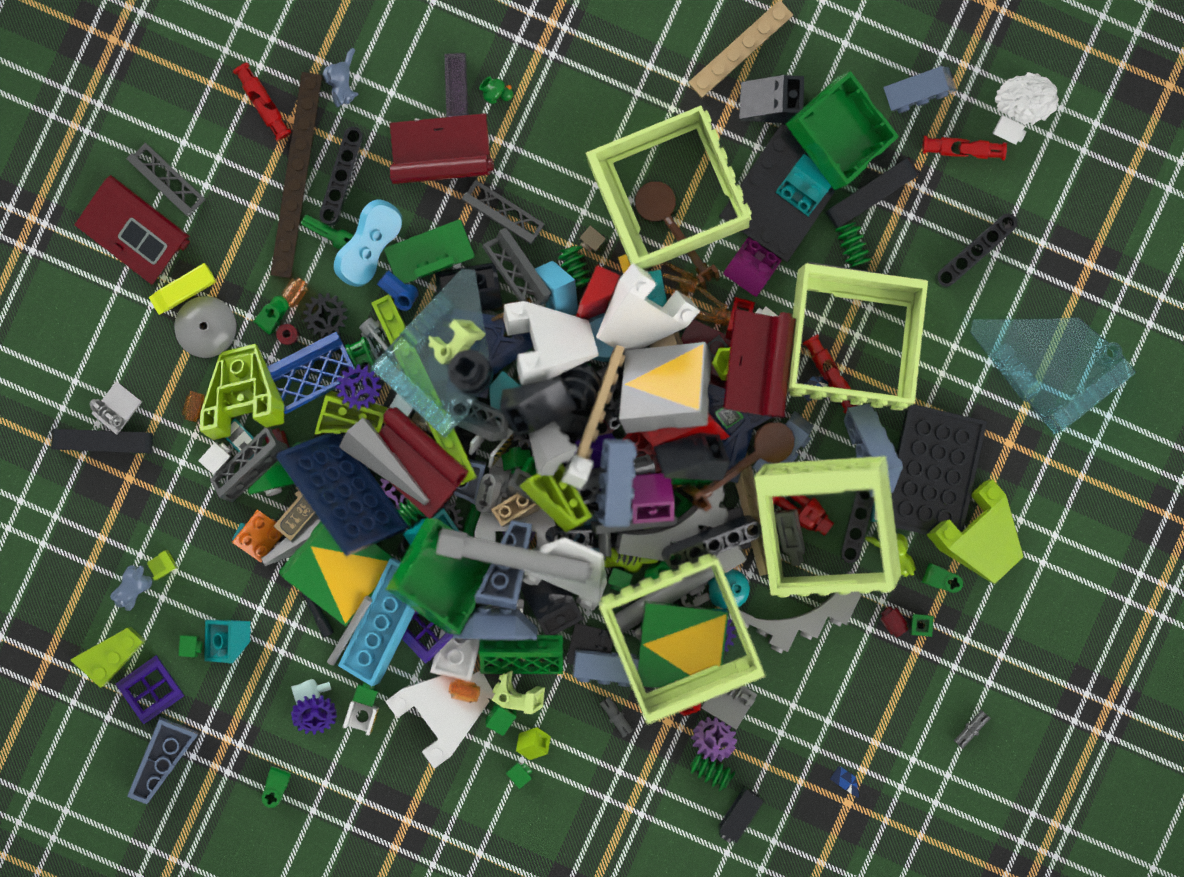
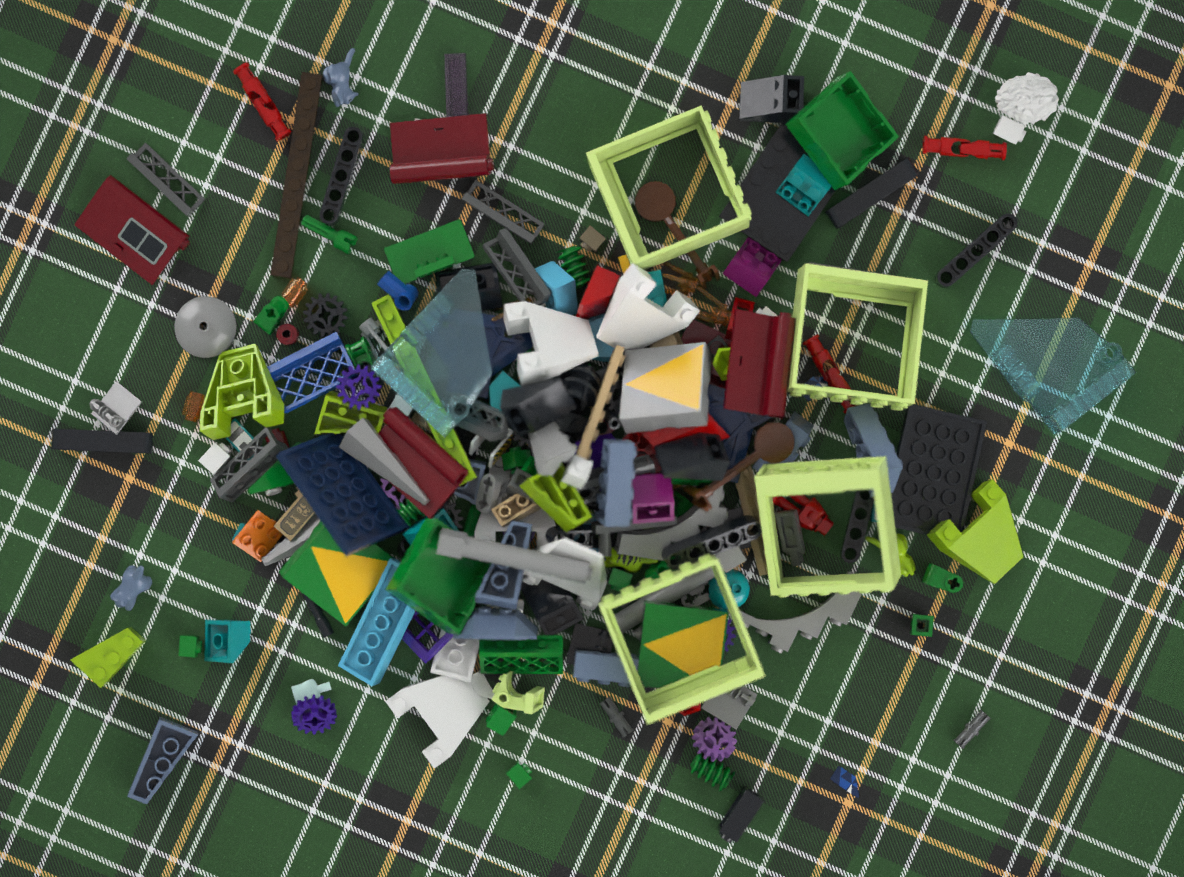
dark purple piece [116,655,185,724] -> none
lime panel [147,550,178,581] -> none
neon yellow piece [149,263,217,315] -> none
green piece [262,766,291,808] -> none
light grey bar [327,596,372,666] -> none
medium azure plate [334,200,402,287] -> none
white piece [343,701,379,736] -> none
green plate [353,682,379,707] -> none
yellowish green tile [428,320,485,365] -> none
black piece [448,350,493,395] -> none
clear orange brick [448,678,481,703] -> none
green animal [479,77,514,104] -> none
lime panel [516,727,551,760] -> none
tan plate [688,0,793,98] -> none
slope [714,407,744,429] -> none
green piece [835,223,872,268] -> none
dark red brick [880,606,909,638] -> none
sand blue wedge [884,66,957,113] -> none

